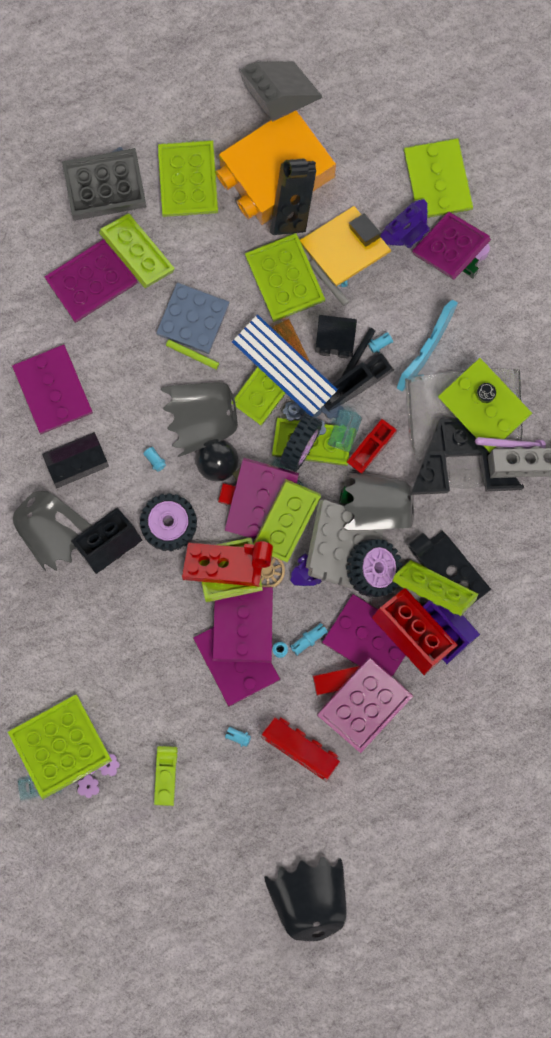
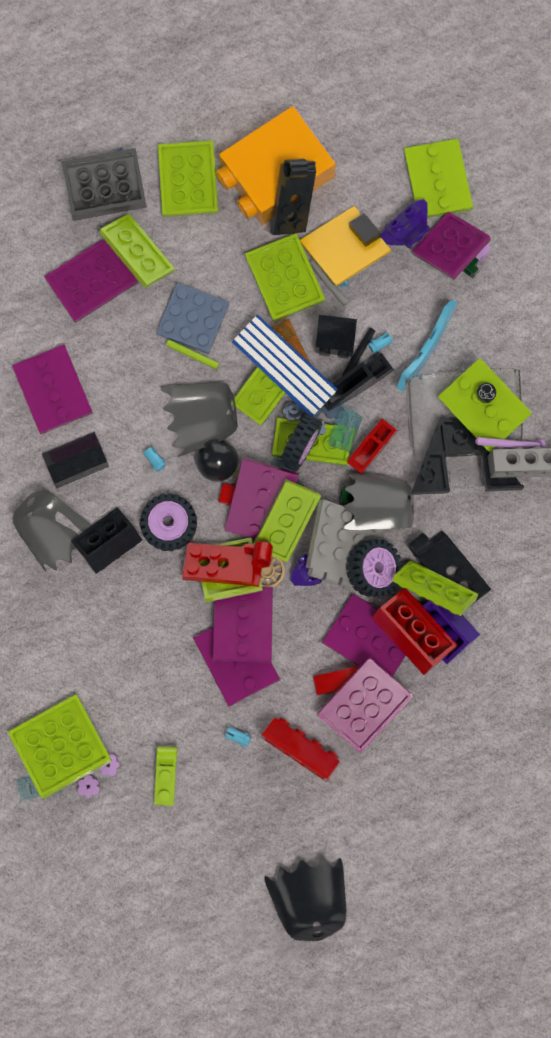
dark grey slope [240,61,322,122] -> none
medium azure pin [272,642,288,658] -> none
medium azure pin [290,623,328,656] -> none

